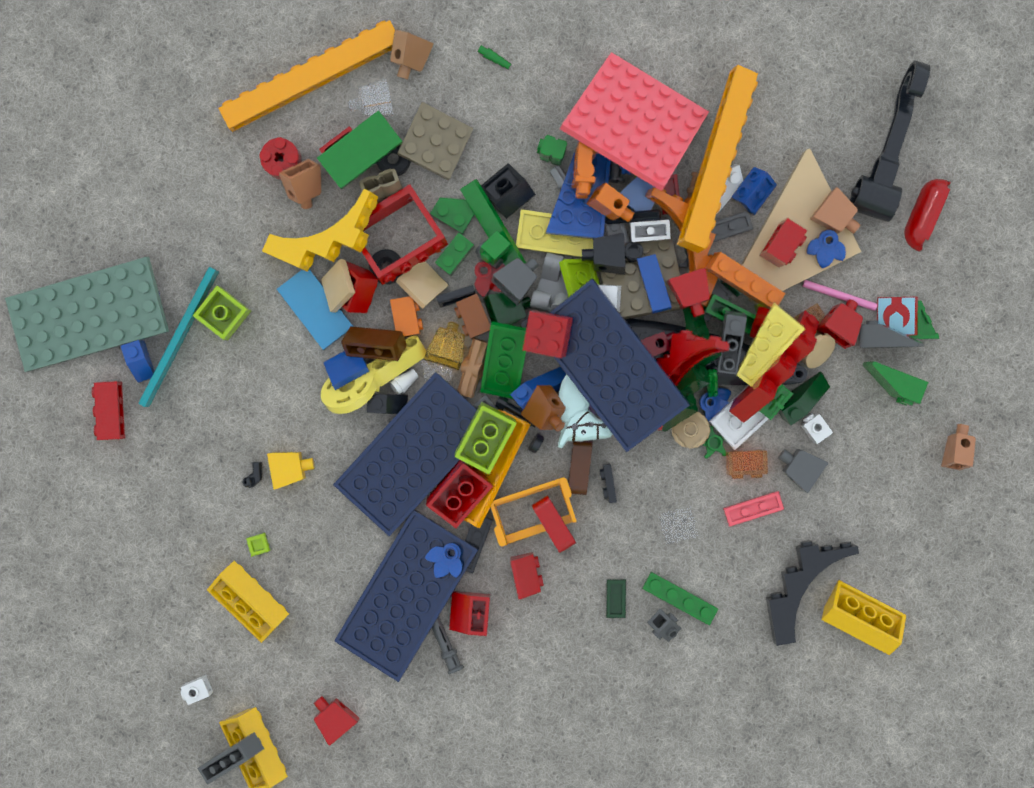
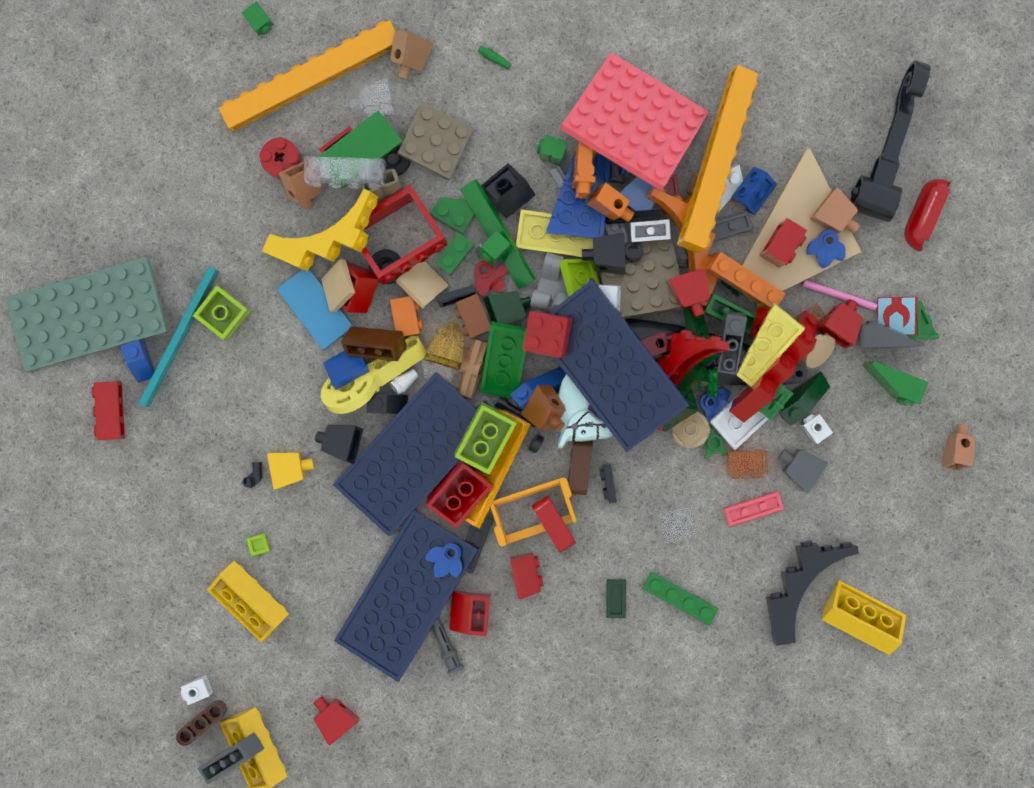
dark grey torso [491,258,539,306] -> none
blue tile [637,254,672,314] -> none
dark grey brick [647,609,682,642] -> none
none -> reddish brown beam [176,700,227,746]
none -> green brick [241,1,274,36]
none -> clear brick [304,156,386,189]
none -> black torso [315,425,363,464]

